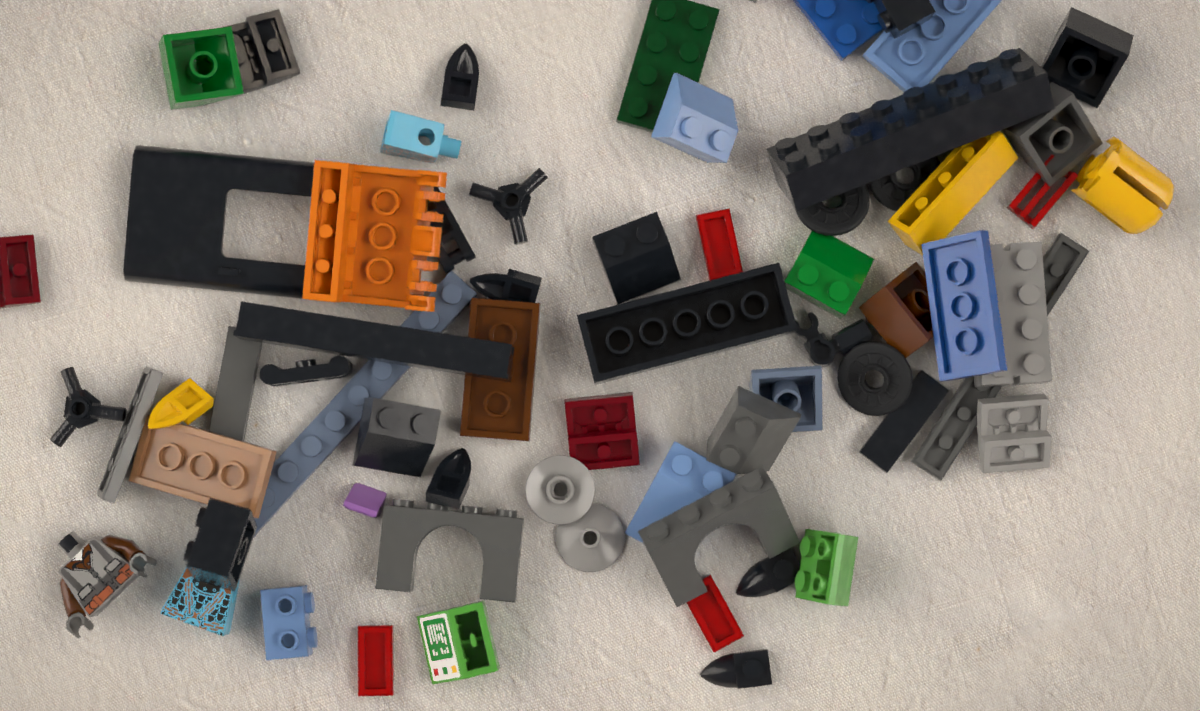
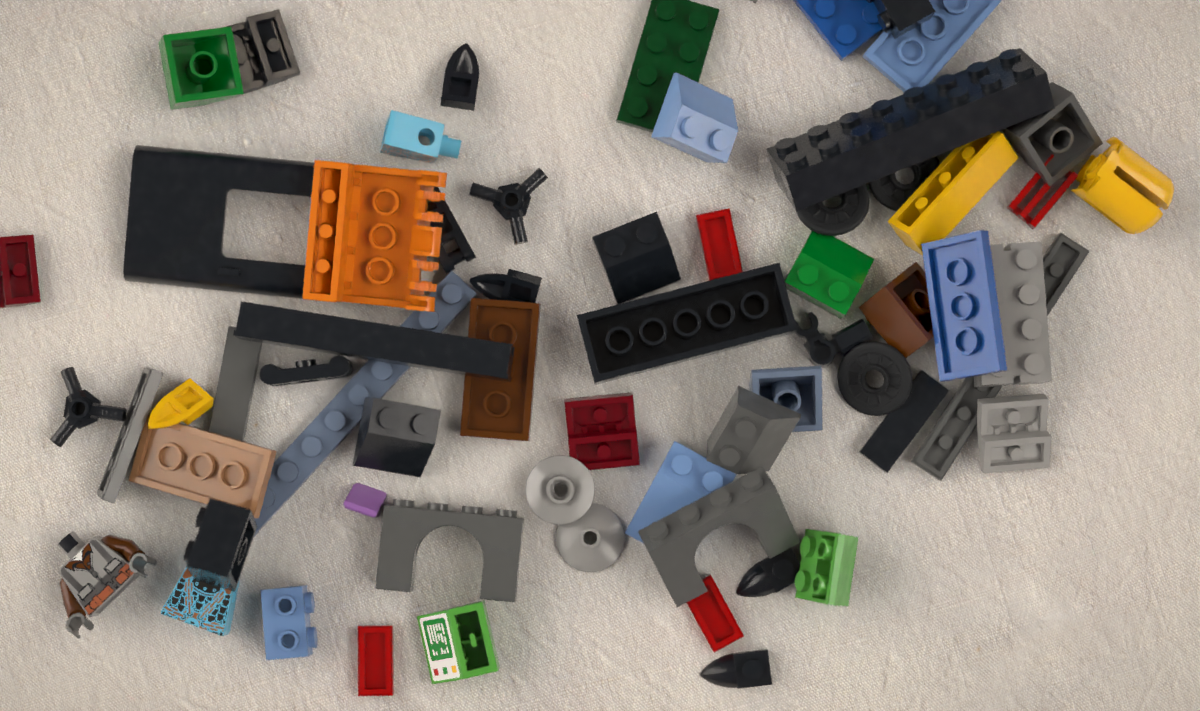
black plate [426,448,471,509] -> none
black slope [1041,7,1134,108] -> none

